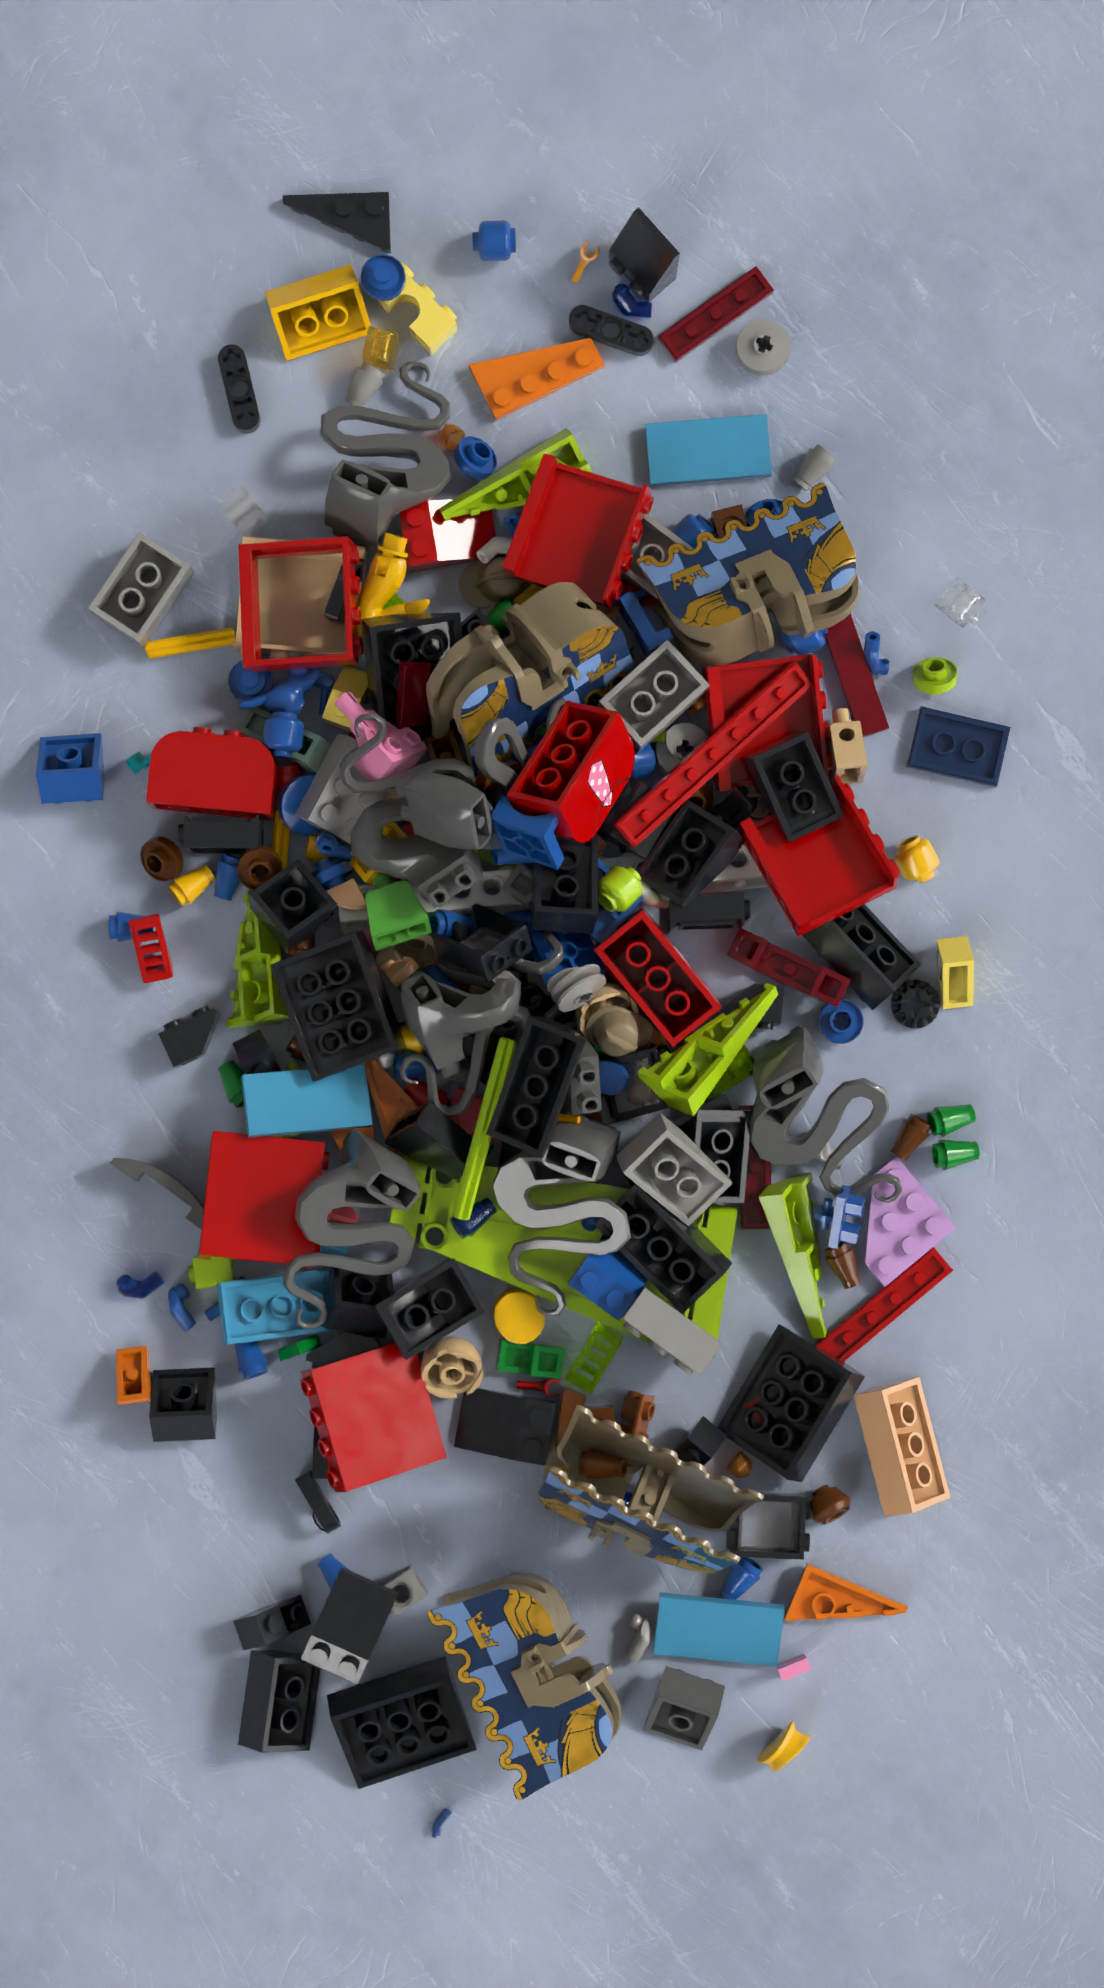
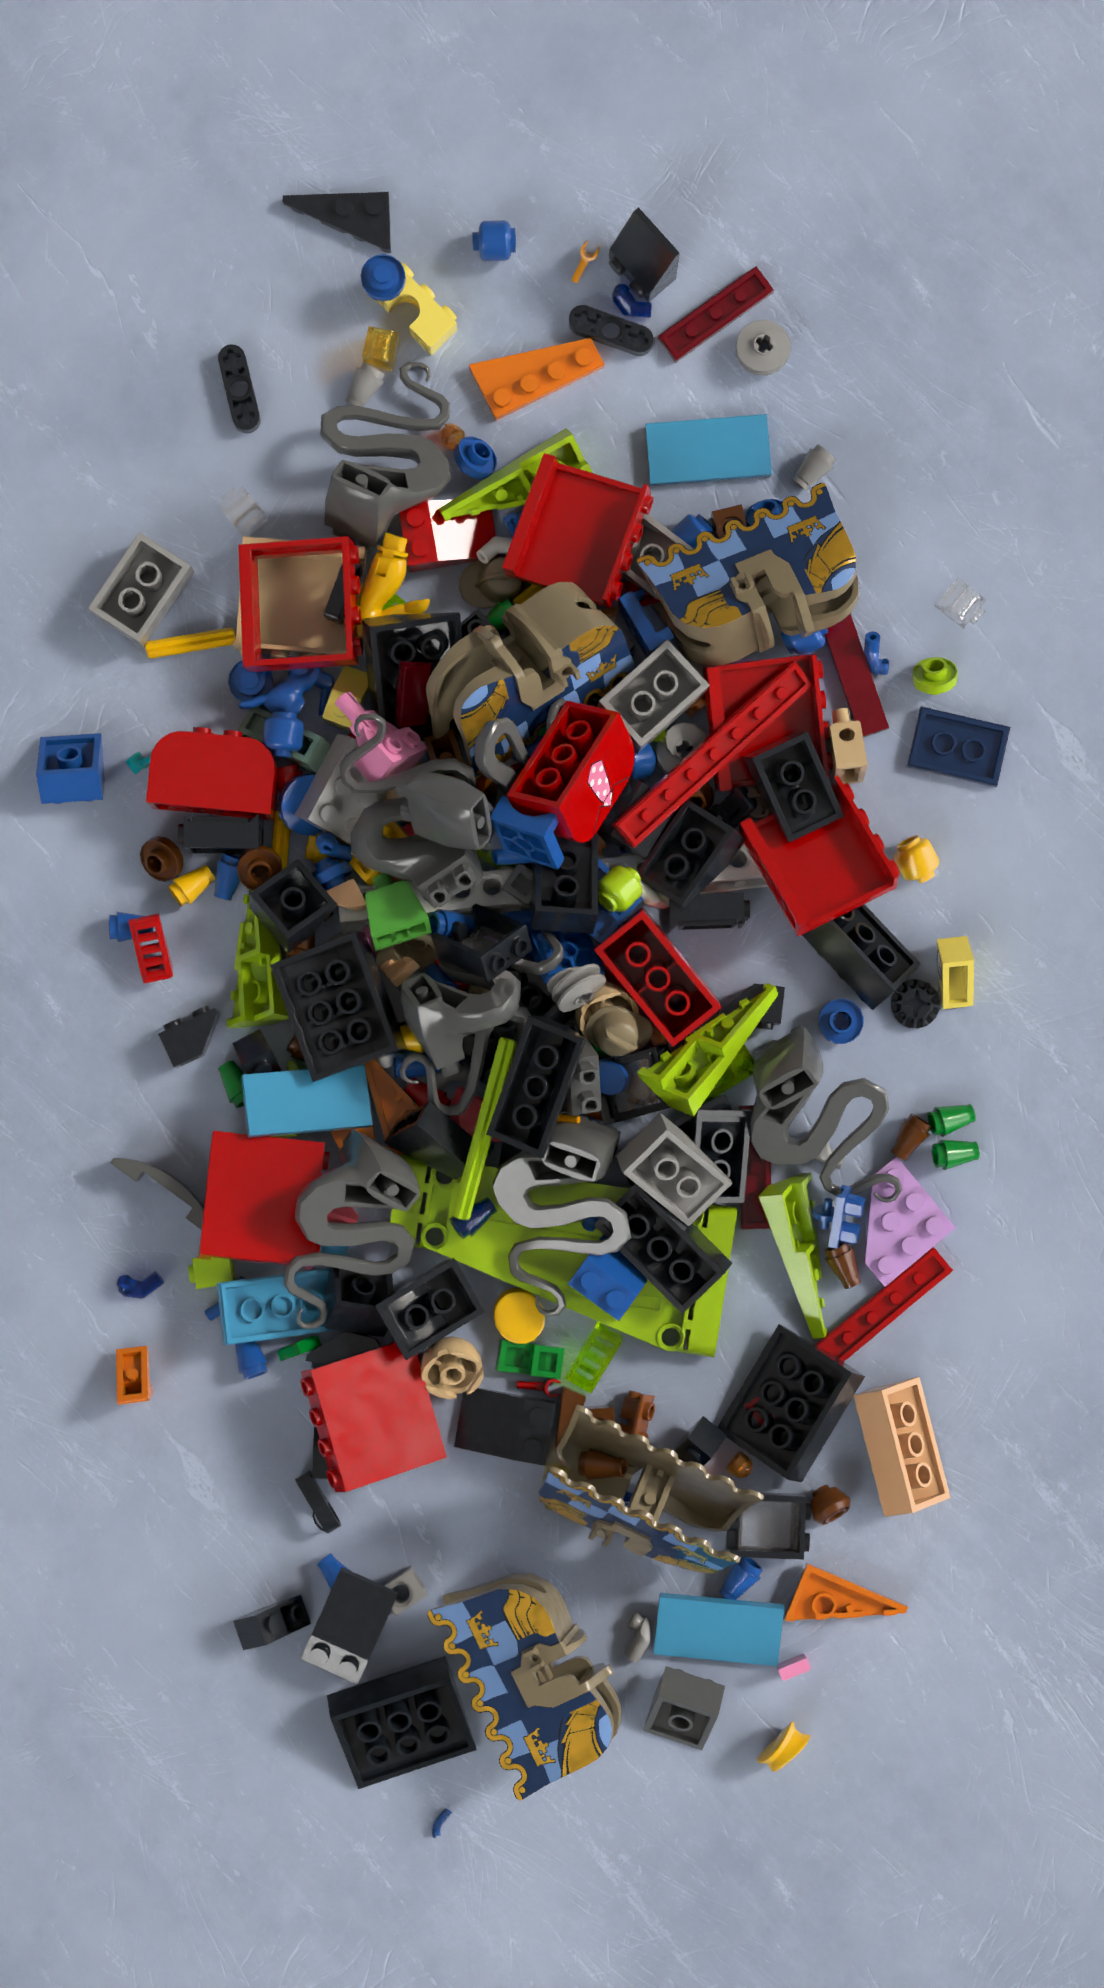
black slope [149,1367,217,1442] -> none
blue arm [168,1283,196,1331] -> none
black slope [238,1650,321,1753] -> none
yellow slope [264,264,373,361] -> none
light grey brick [622,1287,722,1375] -> none
dark red slope [727,928,851,1008] -> none

